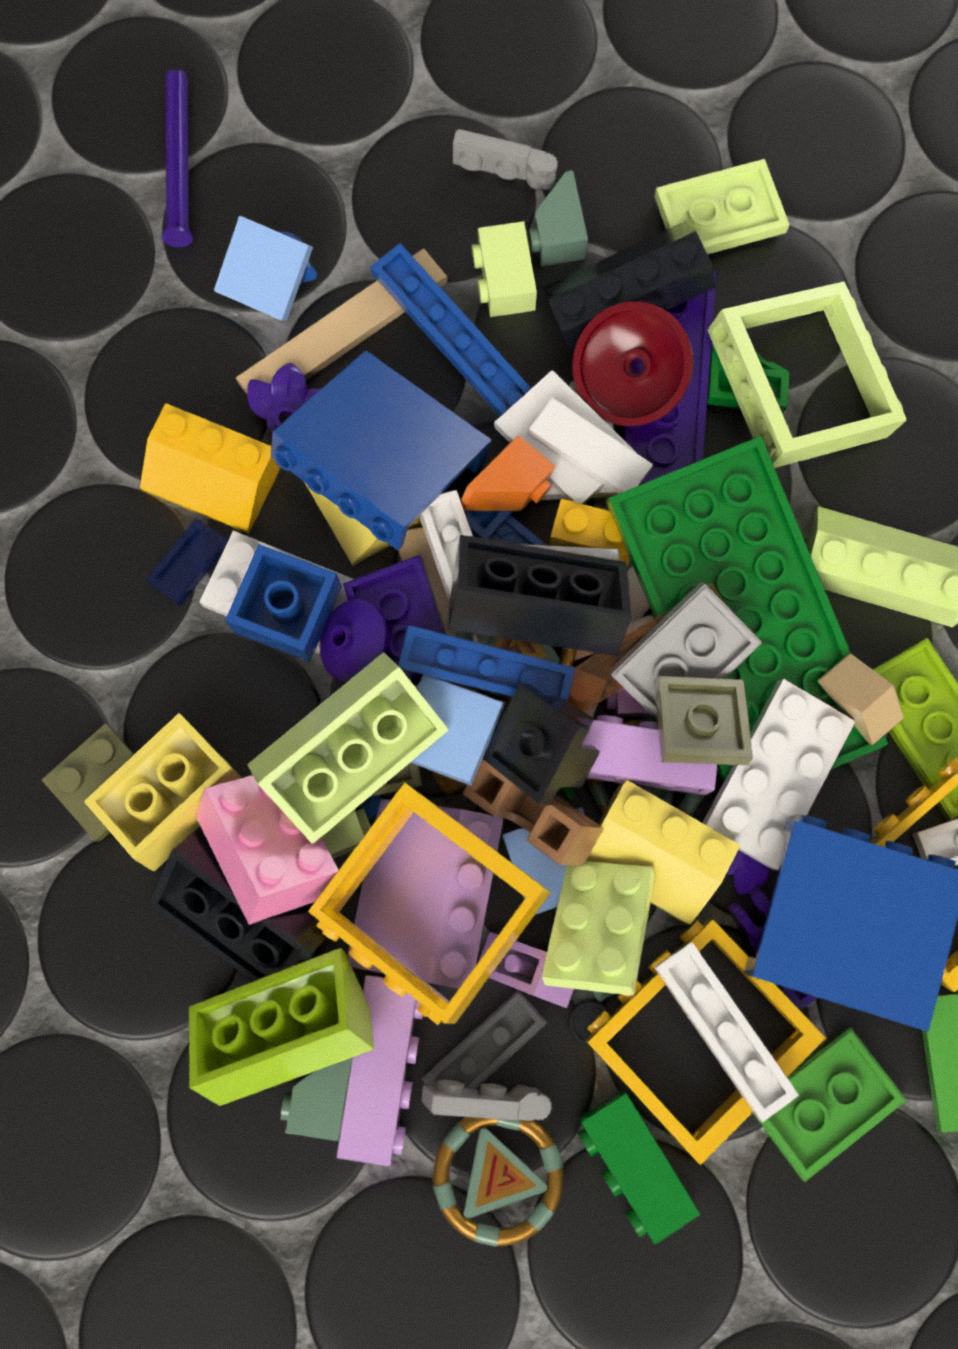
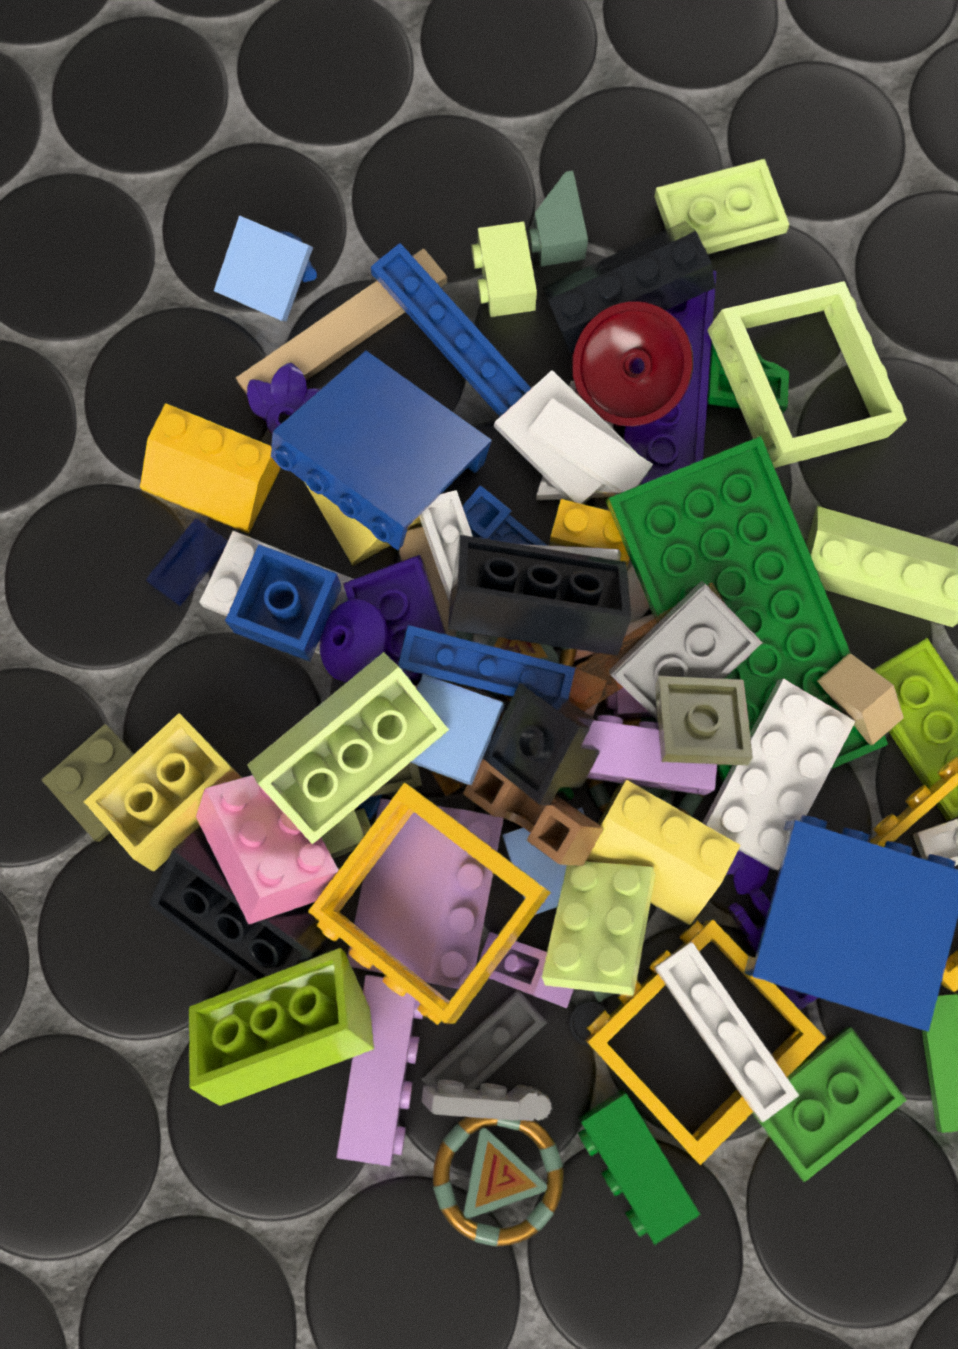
dark purple axle [162,69,193,247] -> none
sand green slope [281,1057,353,1141] -> none
light grey hinge [453,129,558,190] -> none
orange slope [461,435,556,511] -> none

